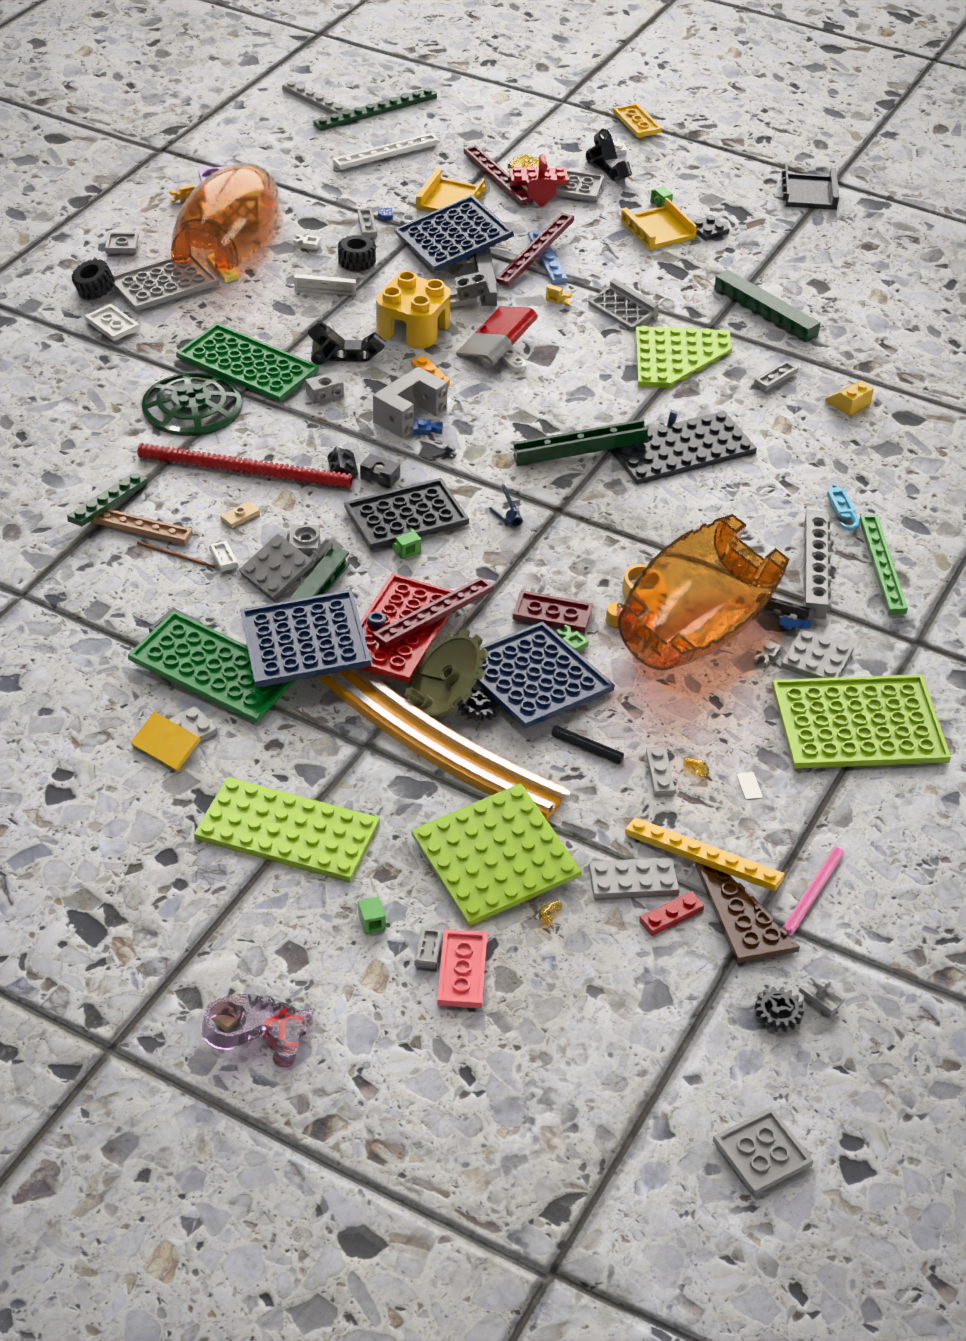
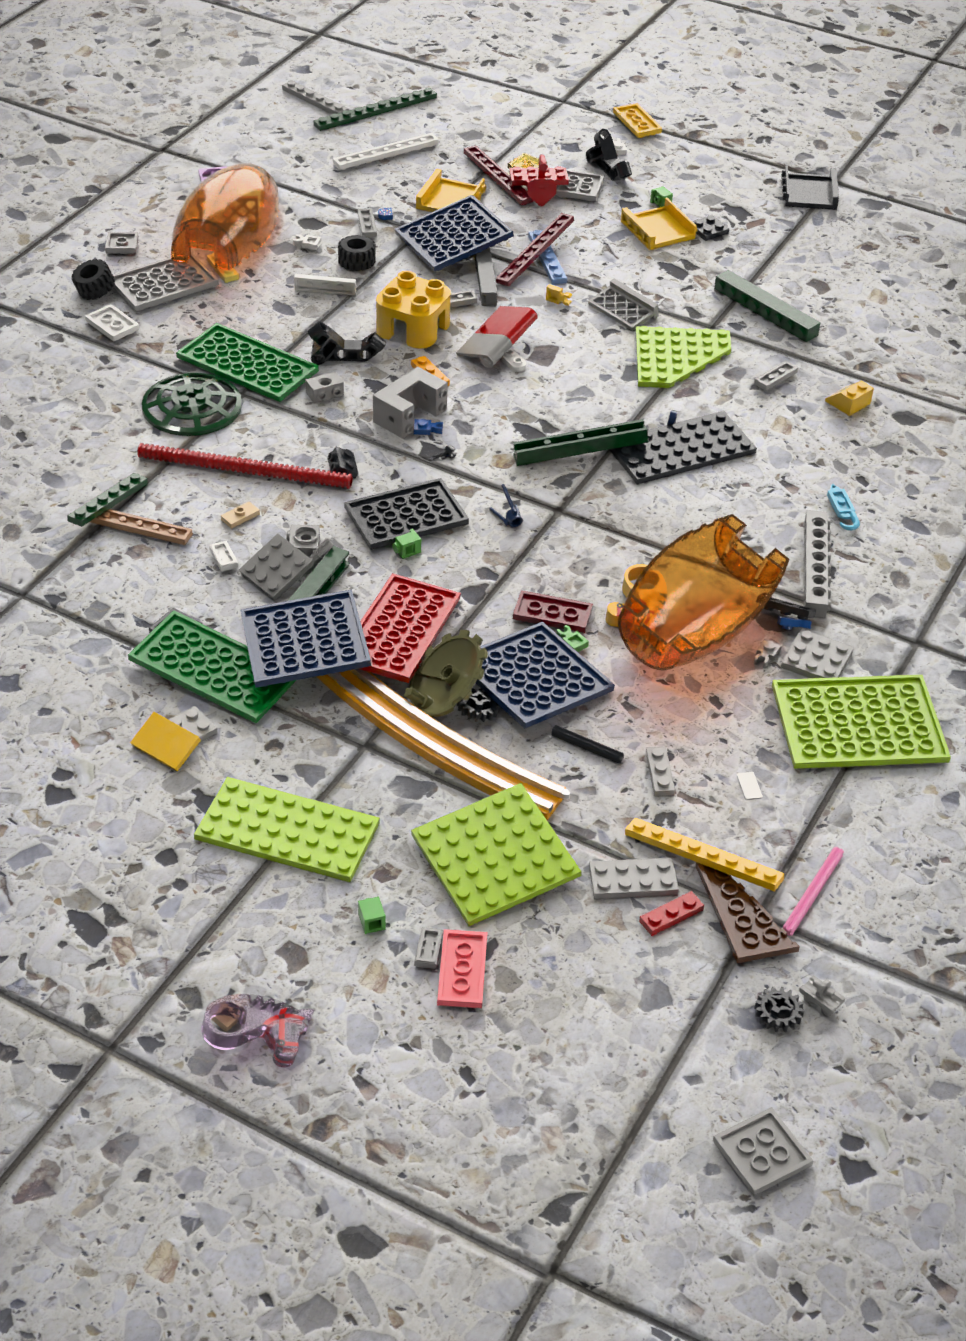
dark orange piece [137,541,215,568] -> none
yellow plate [169,184,195,202] -> none
black brick [360,454,400,489] -> none
dark blue tile [367,612,386,629] -> none
dark red plate [372,577,494,648] -> none
dark grey brick [455,271,490,301] -> none
clear yellow arm [538,899,562,925] -> none
clear yellow arm [683,757,709,777] -> none
bright green plate [859,515,908,614] -> none

